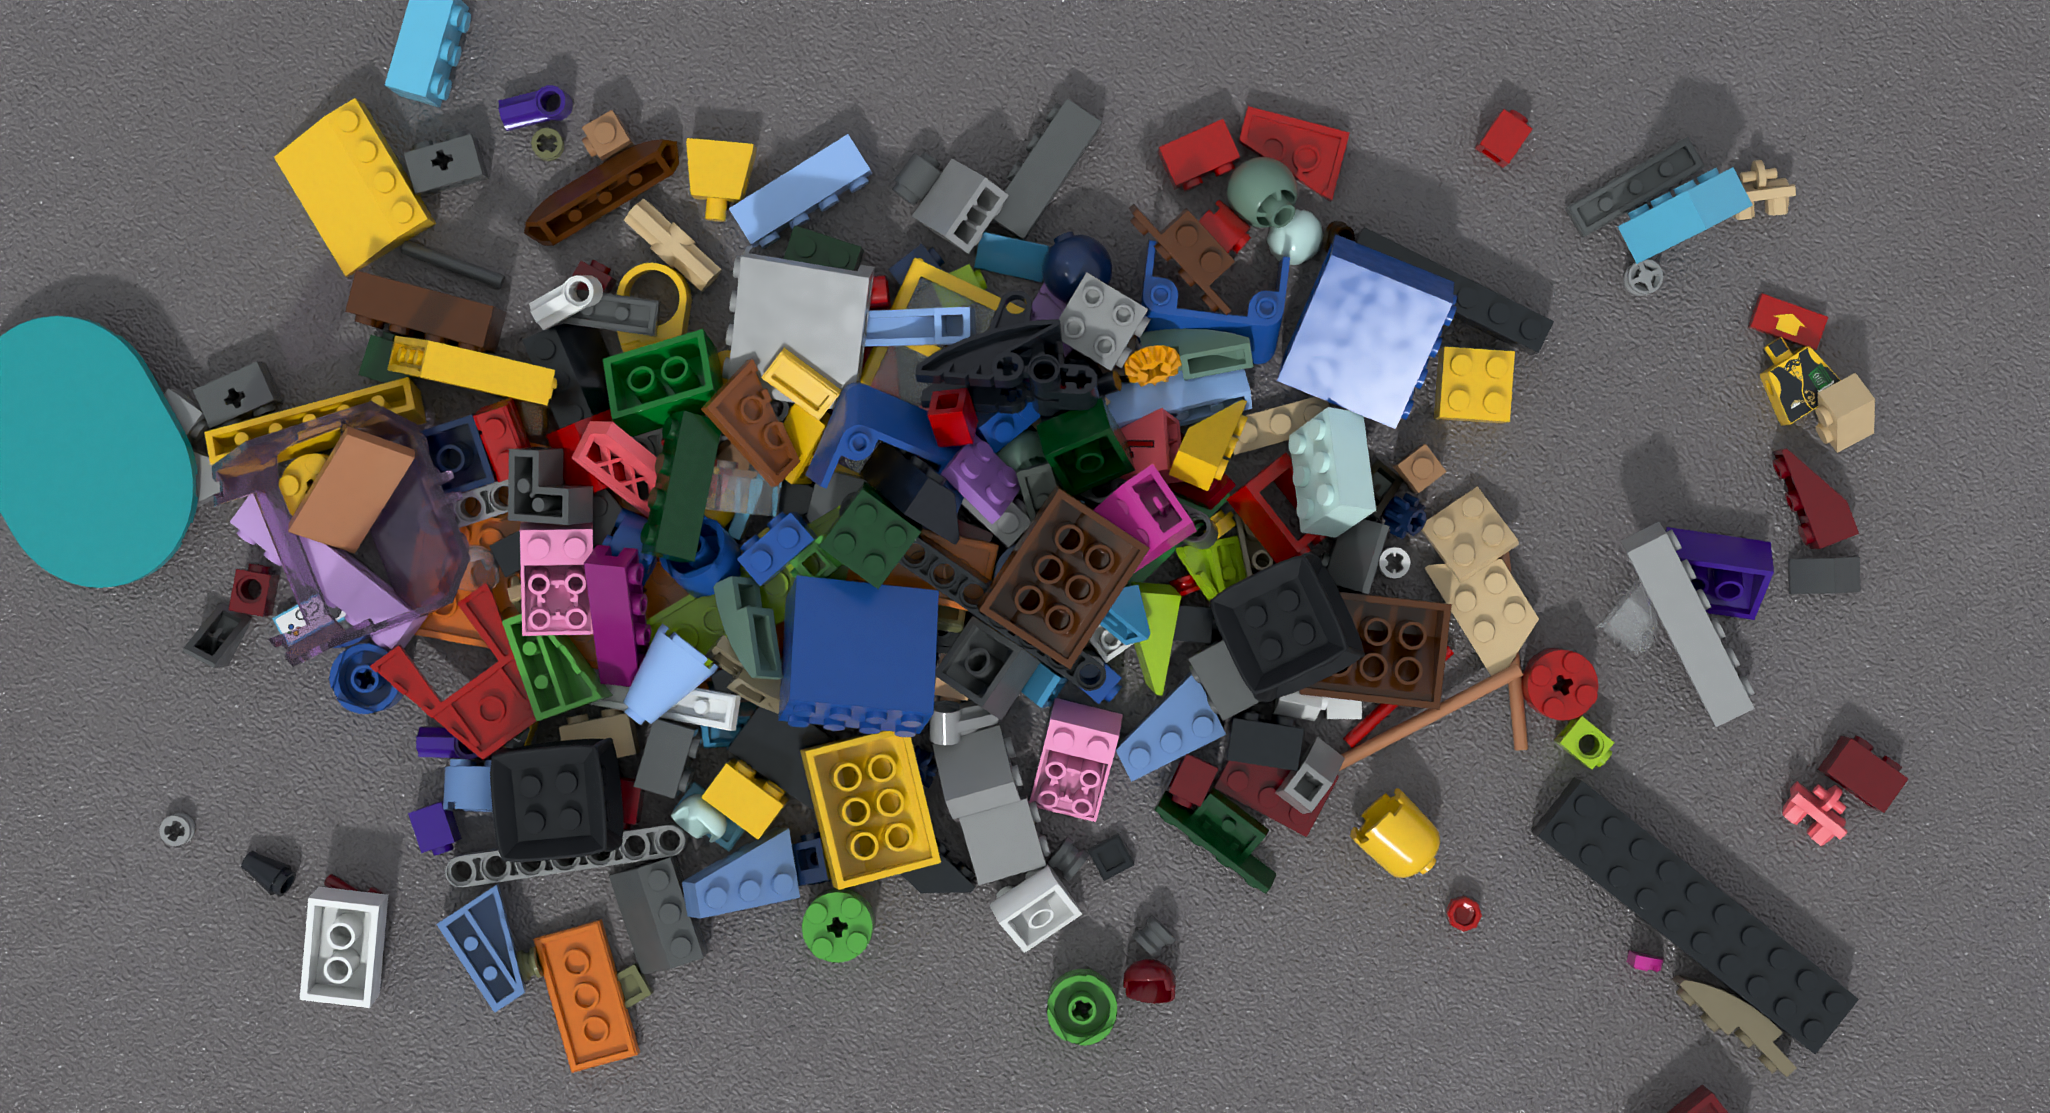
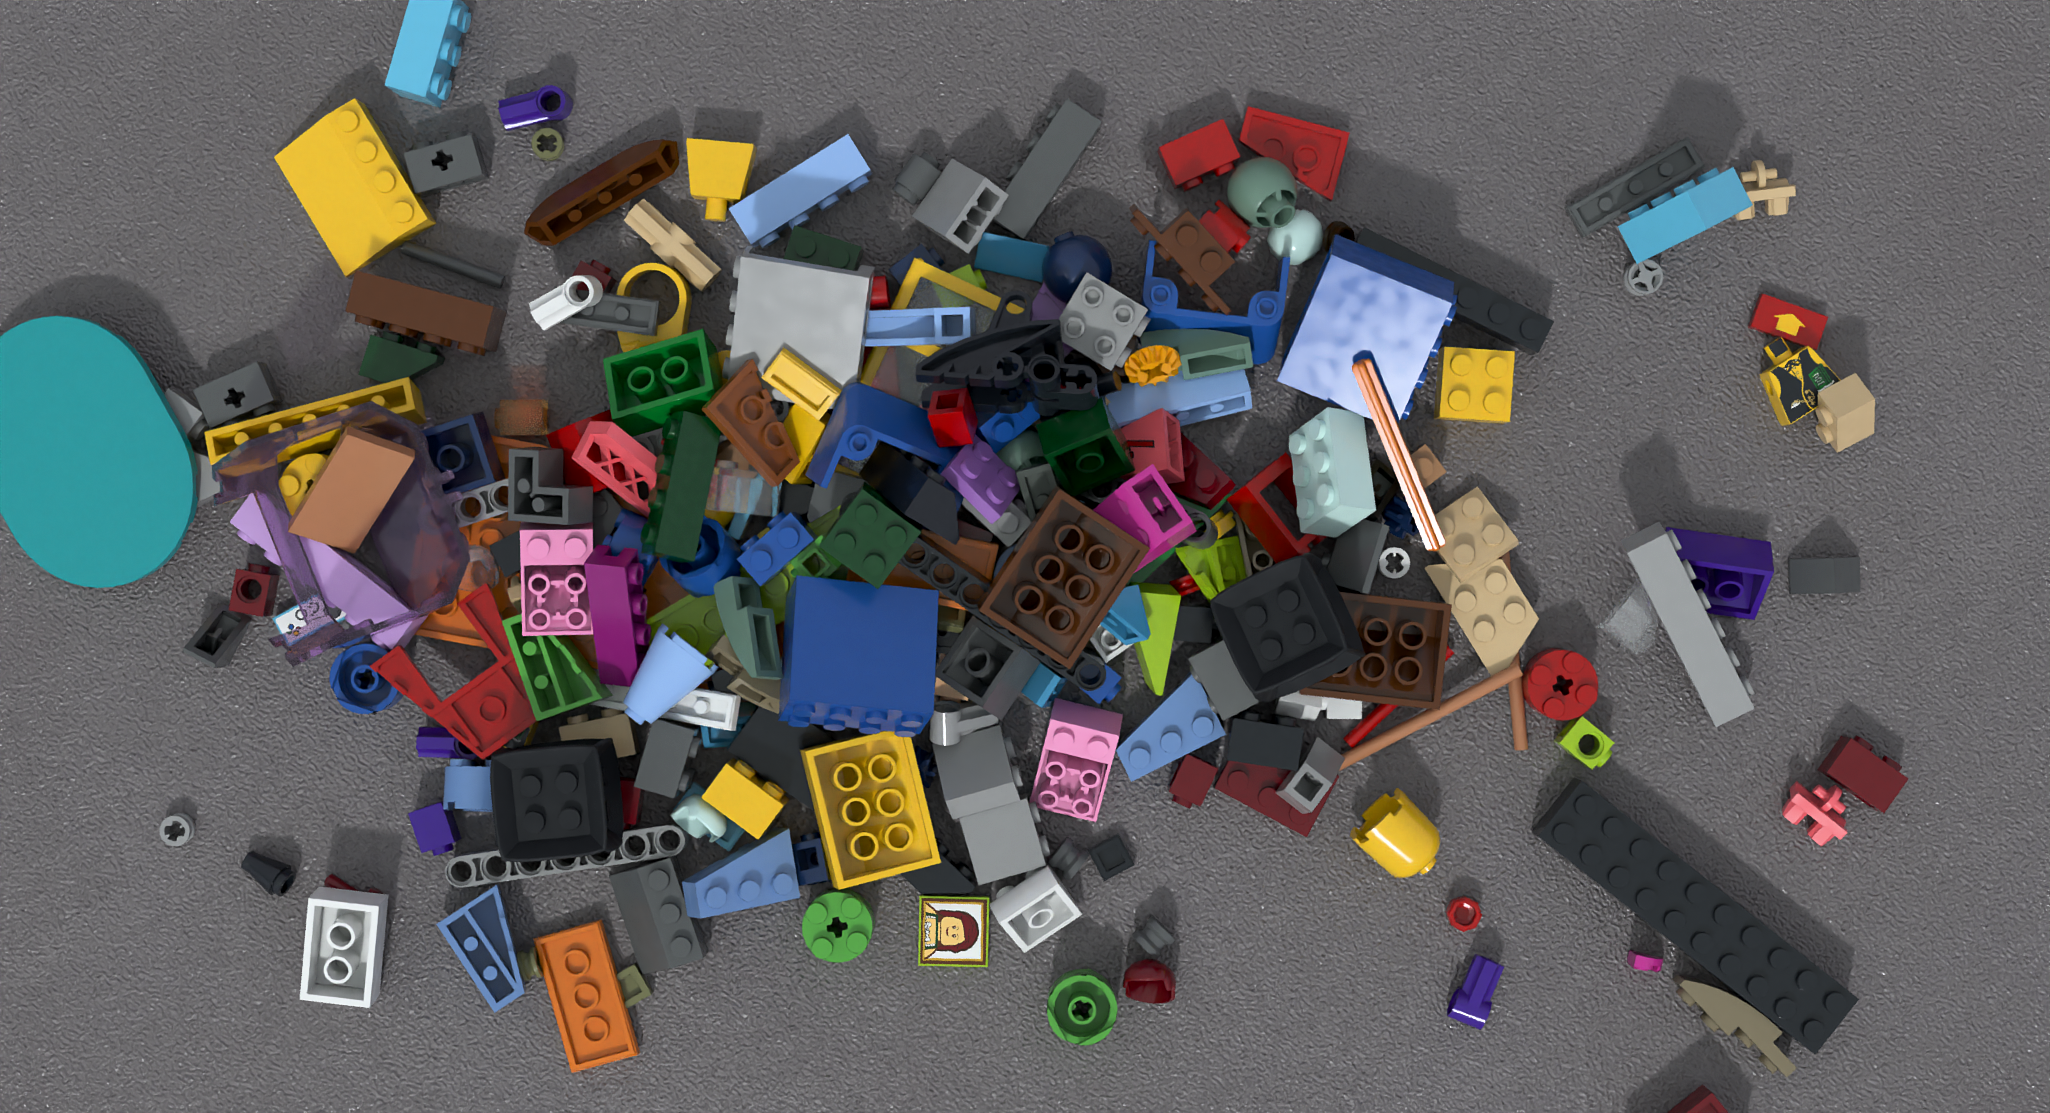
yellow window [387,336,557,405] -> none
red brick [473,398,531,482] -> none
black slope [522,323,611,429] -> none
medium nougat brick [581,110,635,162] -> none
dark green bracket [1154,788,1276,894] -> none
yellow slope [1169,399,1248,491] -> none
tan plate [1233,397,1330,455] -> none
red brick [1475,109,1533,168] -> none
dark red slope [1772,448,1859,549] -> none
none -> tile [918,894,990,967]
none -> axle [1352,358,1446,551]
none -> dark purple piece [1447,954,1504,1030]

